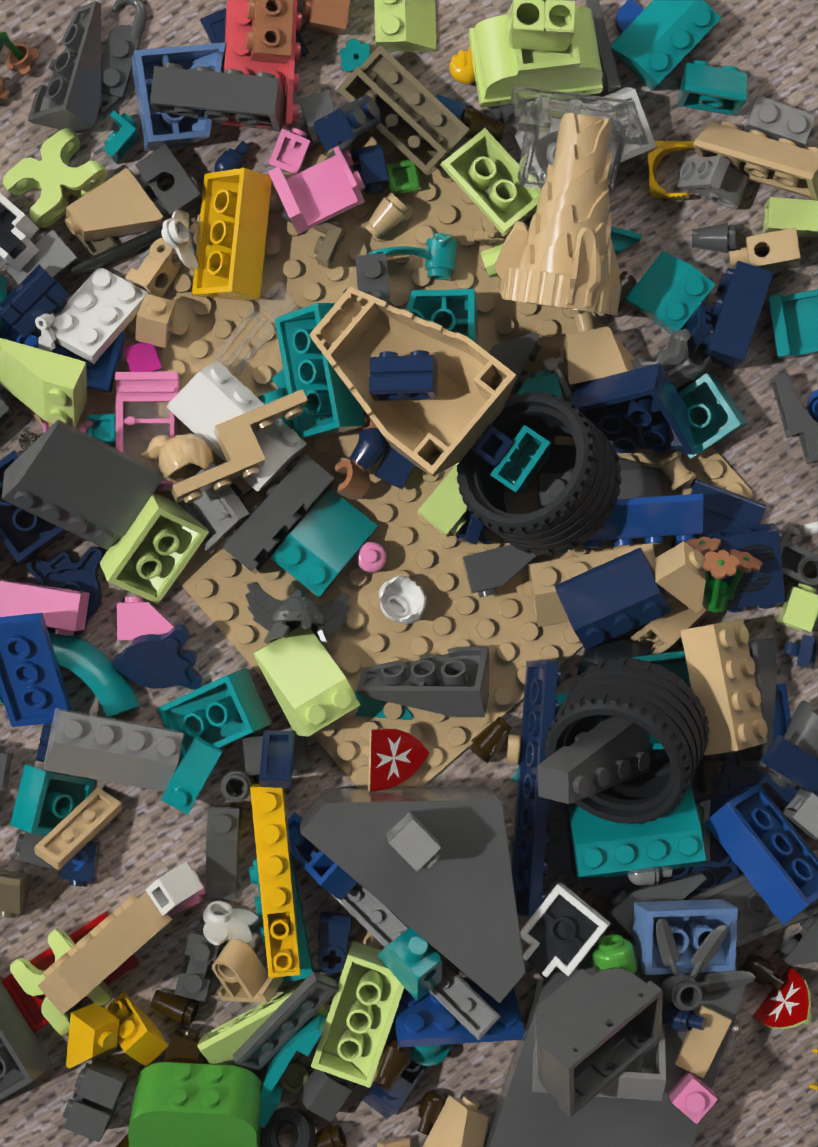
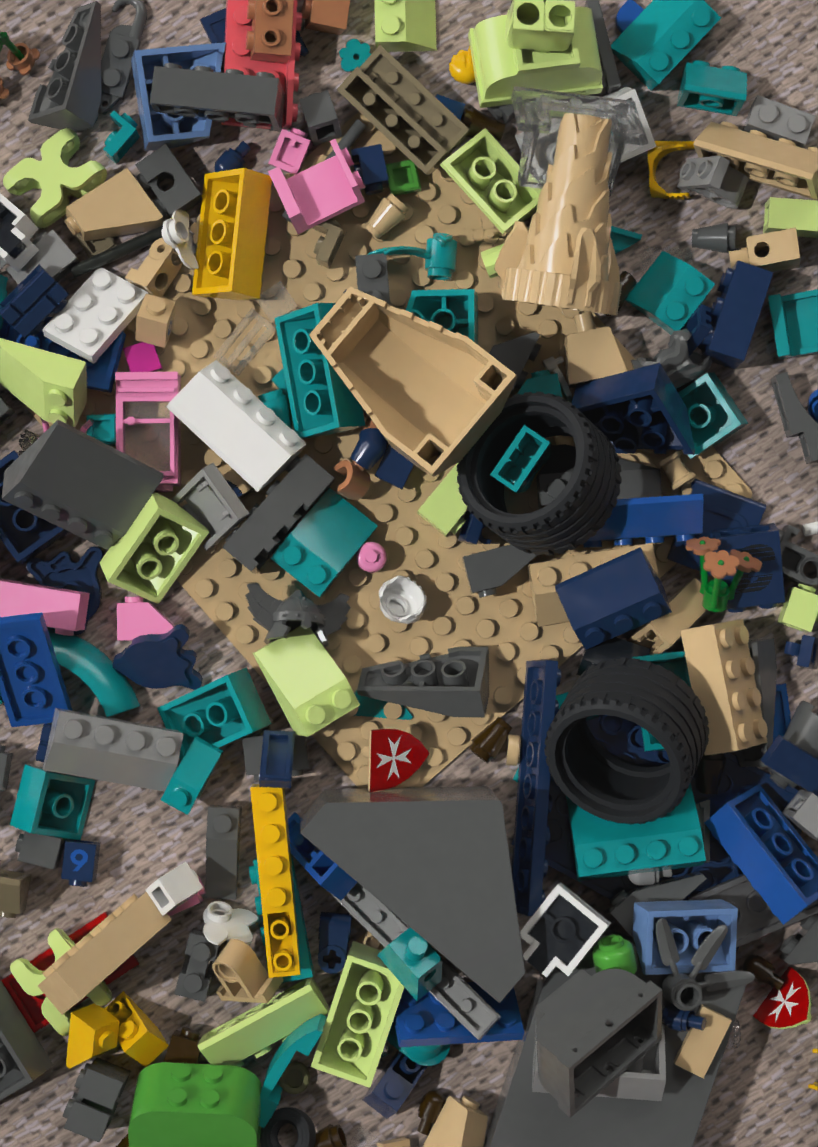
tan plate [34,787,122,871] -> none
white piece [35,313,56,352] -> none
tan hair [141,433,215,483] -> none
dark brown cone [151,990,200,1026] -> none
tan bracket [171,389,308,504] -> none
dark grey cone [220,771,252,802] -> none
dark grey tile [233,972,339,1071] -> none
dark grey brick [297,1069,352,1122] -> none
dark blue brick [313,94,381,151] -> none
dark blue brick [369,350,438,401] -> none
dark brown cone [374,1040,413,1091] -> none
light grey brick [386,811,441,872] -> none
dark blue slope [470,424,514,467] -> none
dark grey wedge [538,716,651,804] -> none
tan slope [655,541,706,614] -> none
bright pink brick [668,1071,718,1124] -> none

